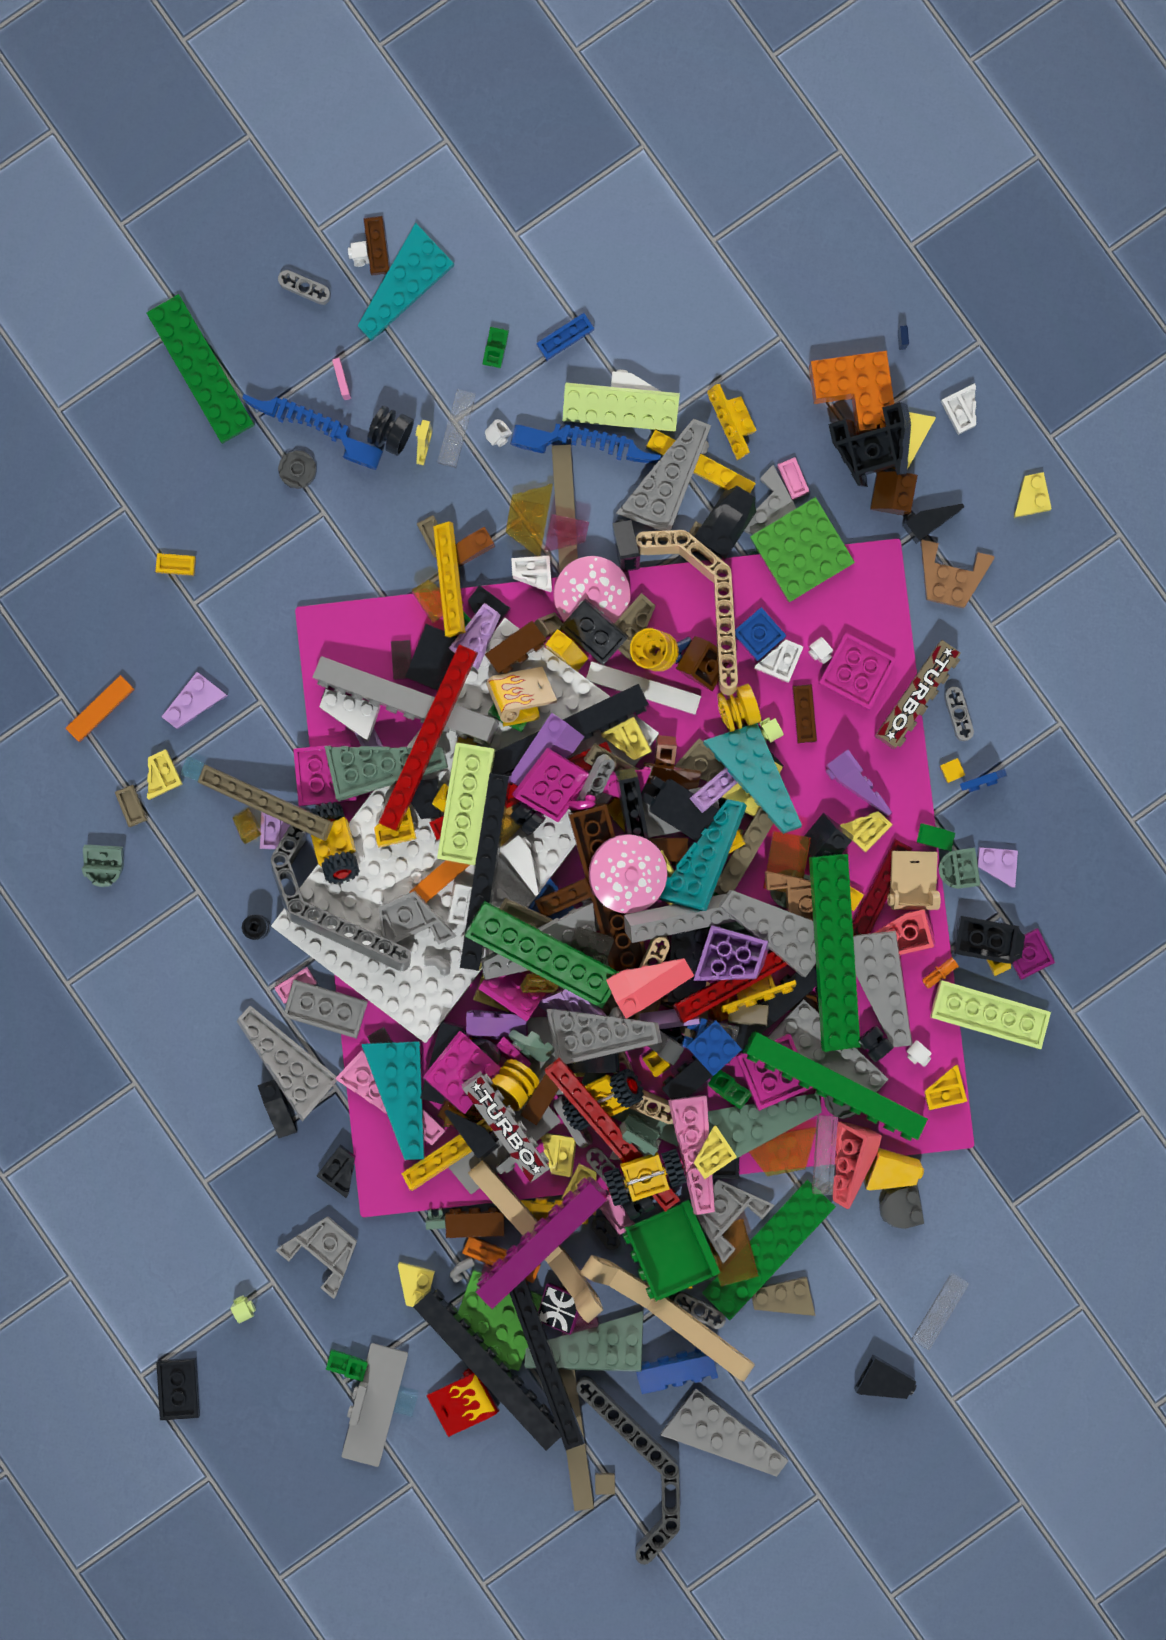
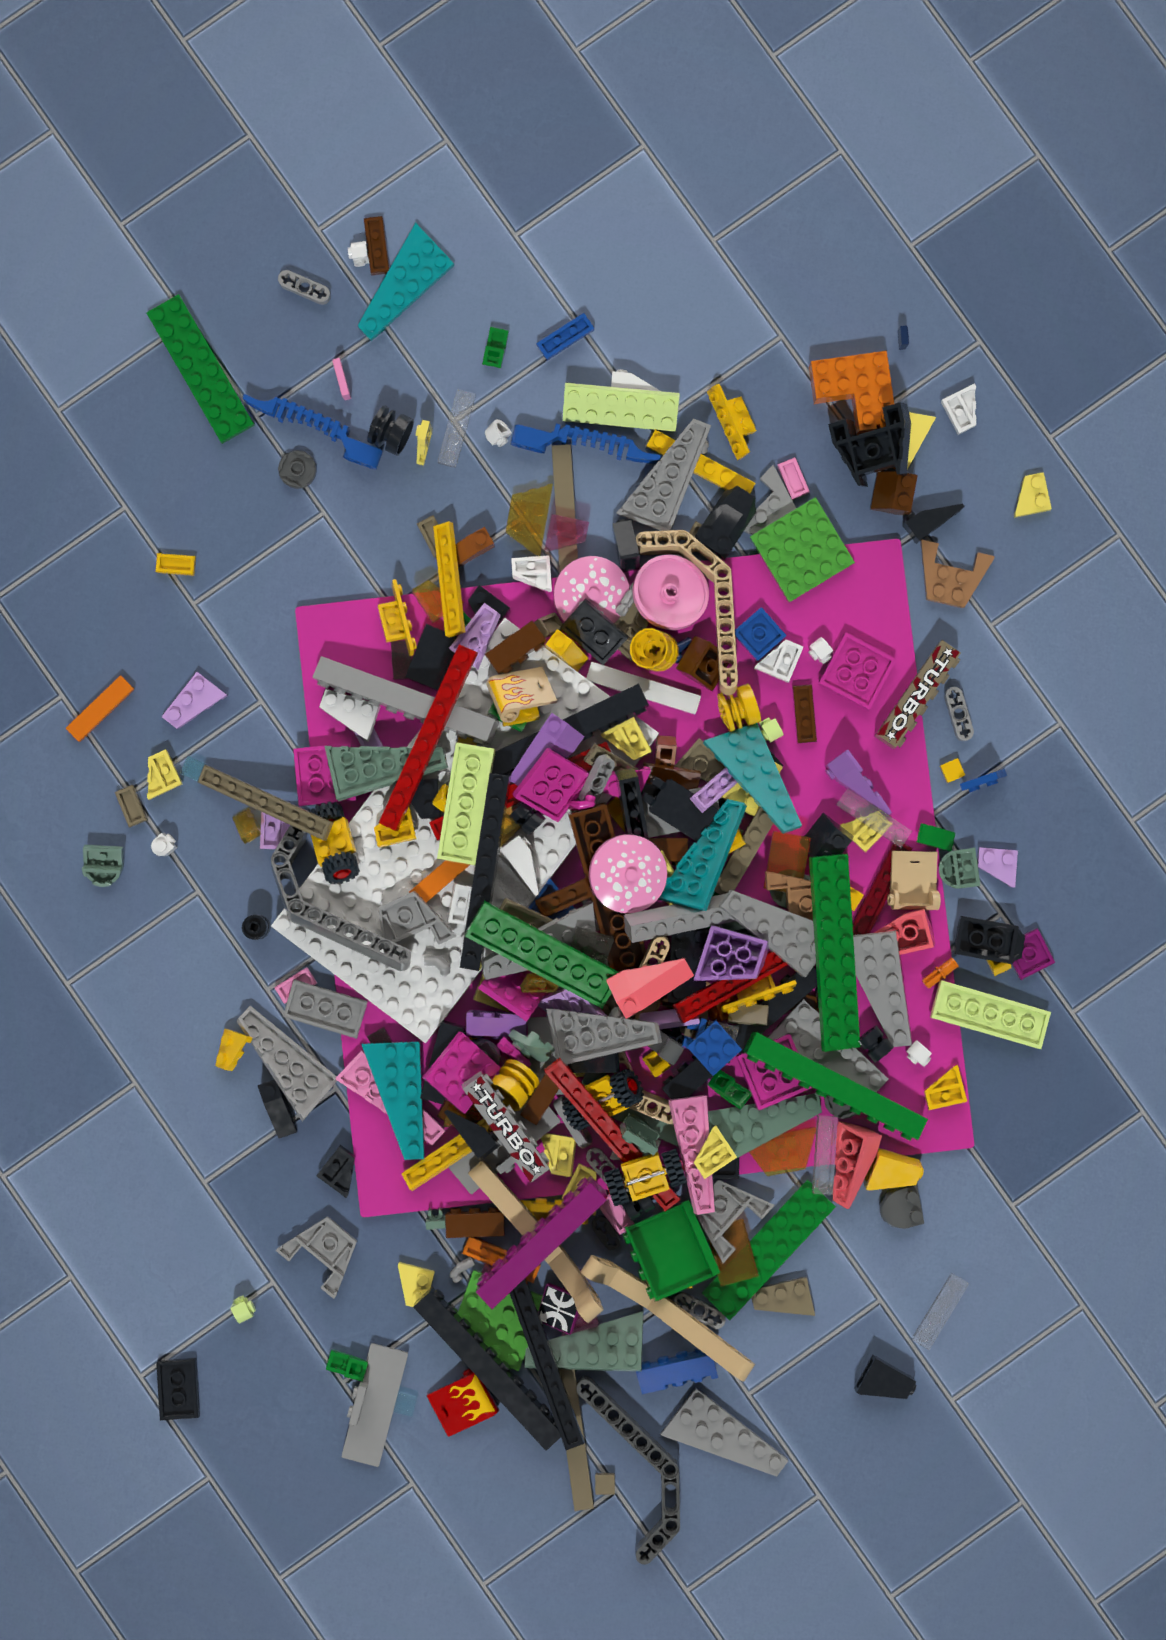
none -> white plate [151,833,177,856]
none -> yellow wing [215,1029,253,1071]
none -> yellow bracket [377,579,417,656]
none -> light grey axle [616,582,634,616]
none -> bright pink dish [632,555,709,630]
none -> clear plate [837,788,912,848]

